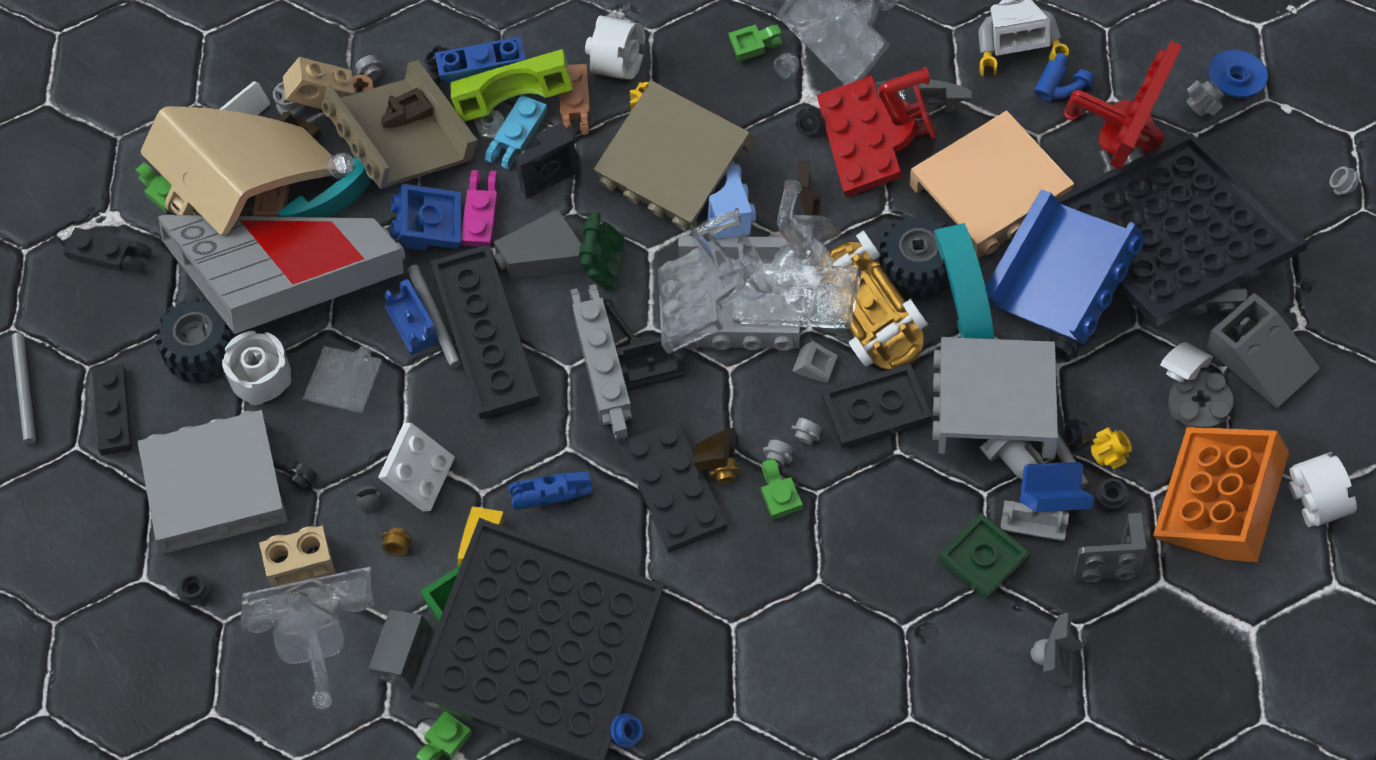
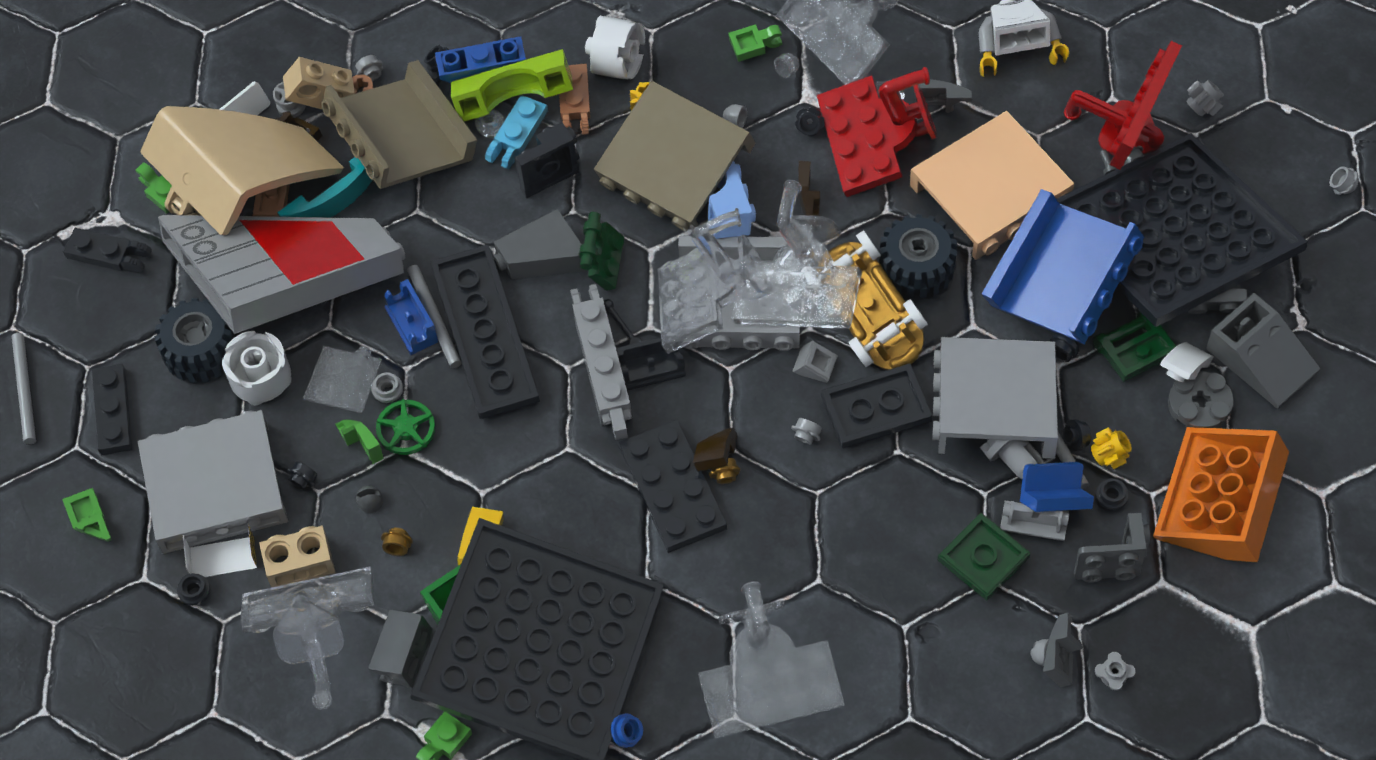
clear hinge [327,153,354,178] -> none
white plate [378,423,455,511] -> none
dark brown slope [381,88,433,128] -> none
blue plate [390,184,461,251] -> none
dark pink hinge [461,170,498,247] -> none
blue hinge [508,472,592,510] -> none
bright green plate [761,458,803,520] -> none
light grey plate [763,440,793,467] -> none
teal slope [934,223,994,339] -> none
blue plant [1033,53,1095,101] -> none
blue dish [1208,50,1268,98] -> none
white brick [1288,452,1357,527] -> none
none -> bright green slope [62,488,112,542]
none -> white sticker [183,524,257,577]
none -> bright green slope [335,420,384,464]
none -> light grey plate [371,372,403,403]
none -> green wheel [376,399,435,455]
none -> clear plate [698,581,845,739]
none -> light grey hinge [723,104,747,128]
none -> dark green plate [1093,312,1176,382]
none -> light grey plate [1095,652,1136,691]

